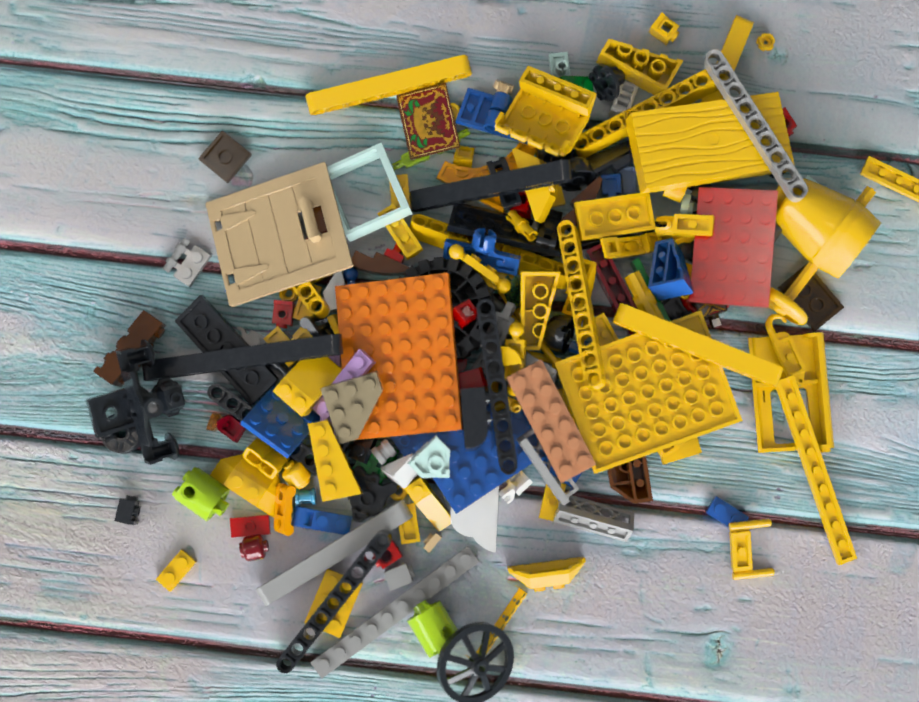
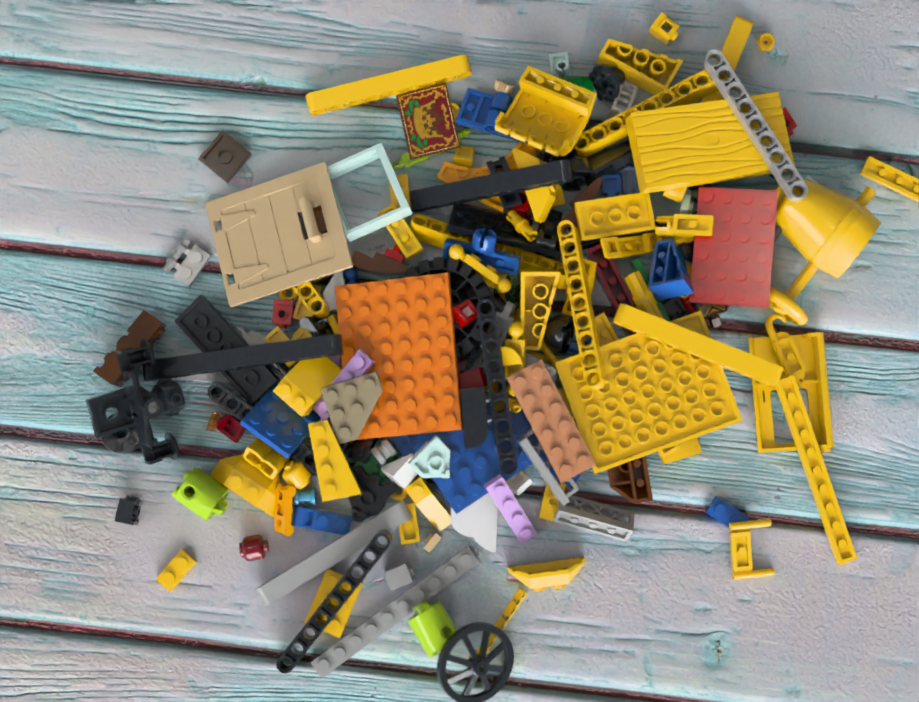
red plate [230,515,271,538] -> none
red brick [372,539,403,569] -> none
dark brown tile [777,264,844,332] -> none
none -> lavender plate [484,474,537,545]

